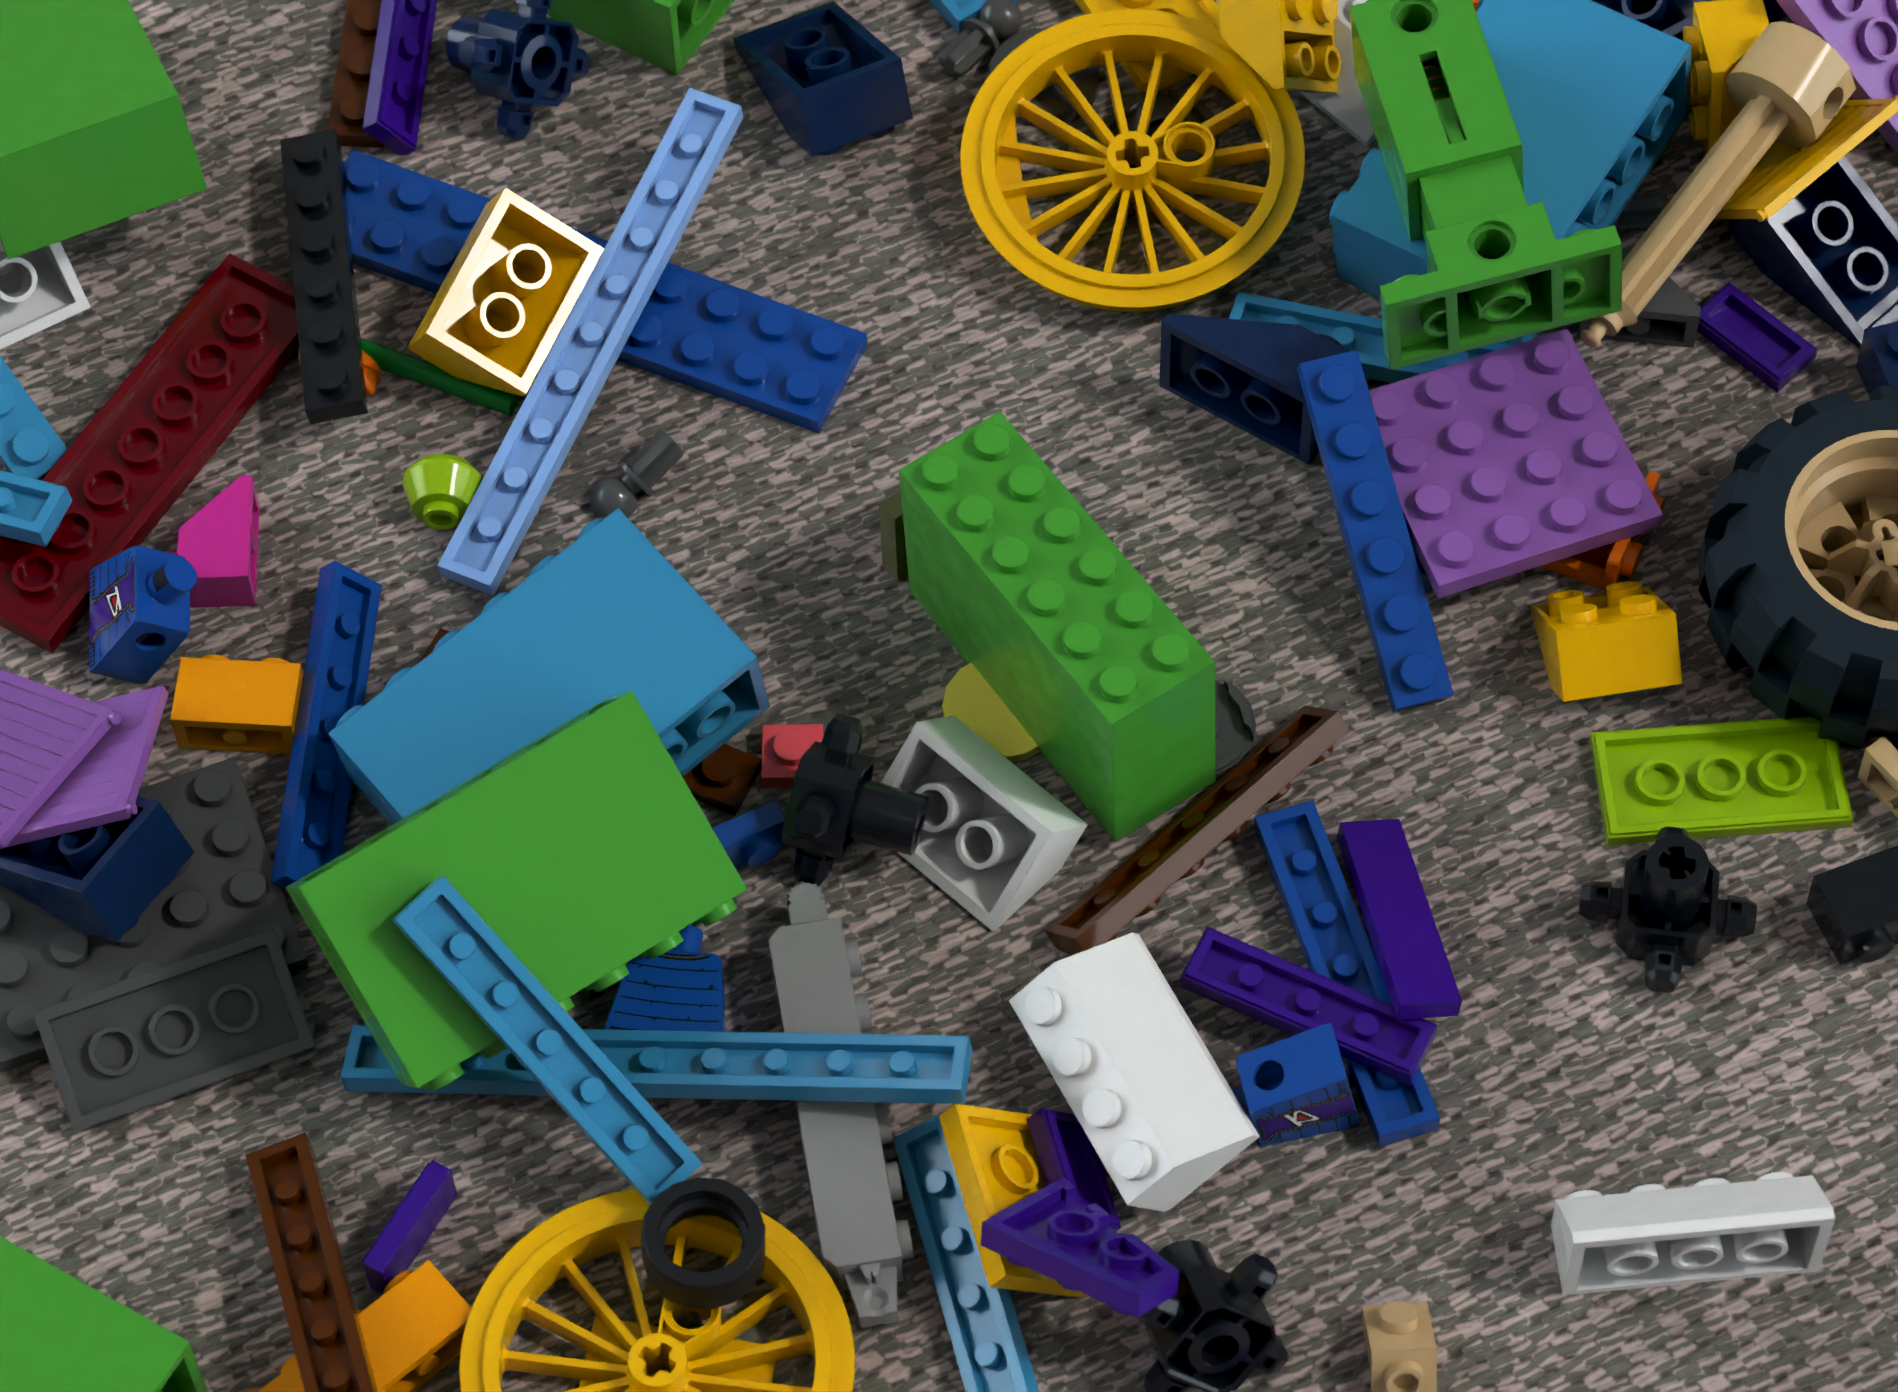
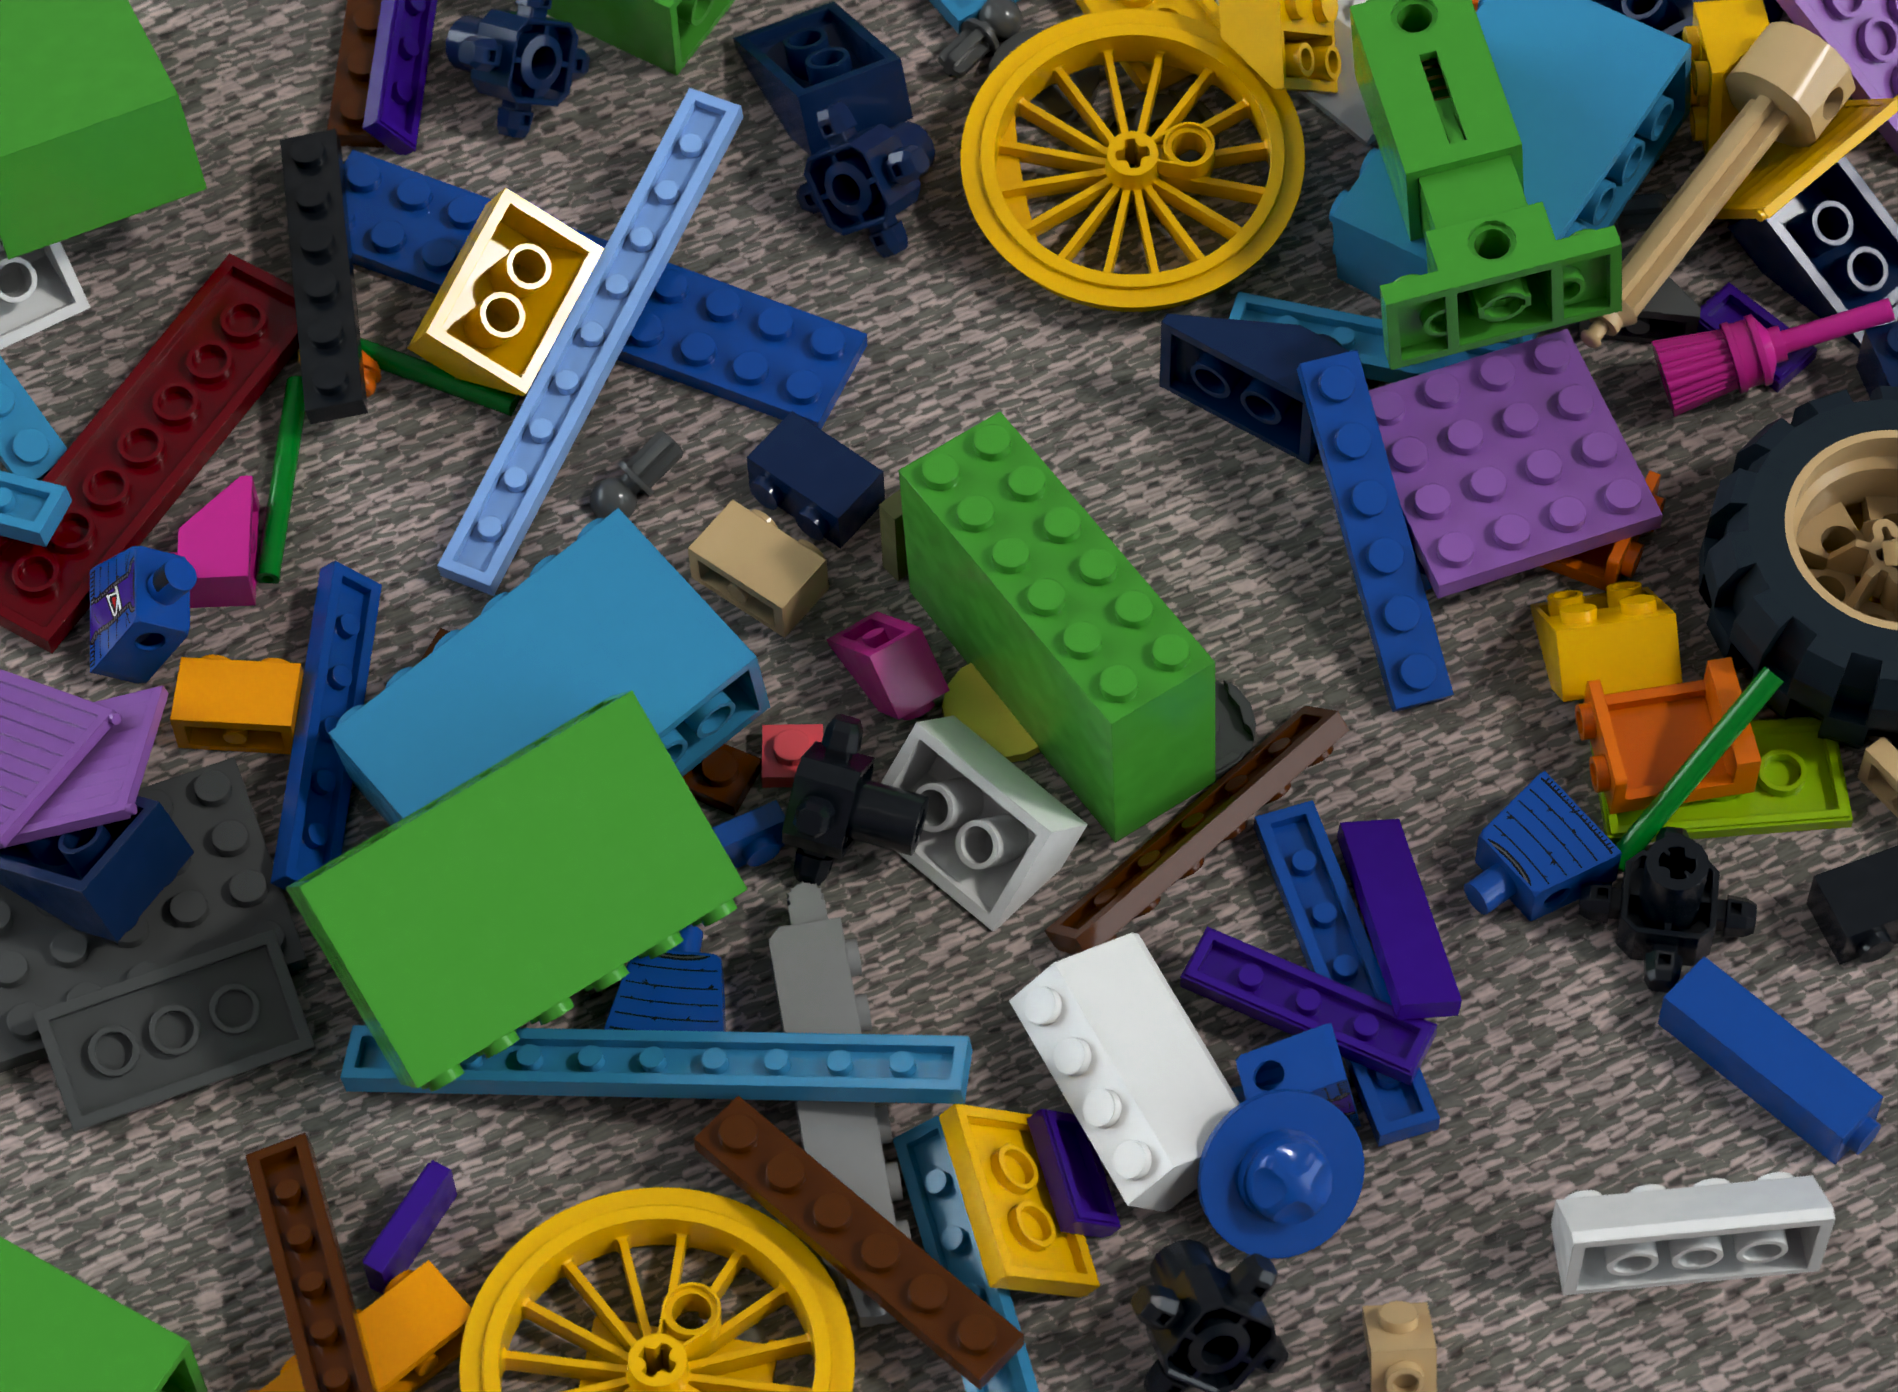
dark azure plate [391,876,703,1205] -> none
lime cone [402,454,482,530] -> none
black tyre [641,1177,766,1309] -> none
dark purple wing [980,1177,1179,1318] -> none
none -> green piece [256,376,305,584]
none -> tan brick [688,499,829,638]
none -> reddish brown plate [694,1095,1024,1390]
none -> dark blue brick [747,411,885,549]
none -> dark blue piece [796,101,935,258]
none -> dark pink slope [826,611,950,720]
none -> blue hat [1197,1089,1365,1258]
none -> blue torso [1464,771,1622,921]
none -> orange panel [1575,657,1762,814]
none -> green piece [1616,666,1784,872]
none -> dark pink piece [1651,298,1895,417]
none -> blue brick [1658,956,1883,1164]

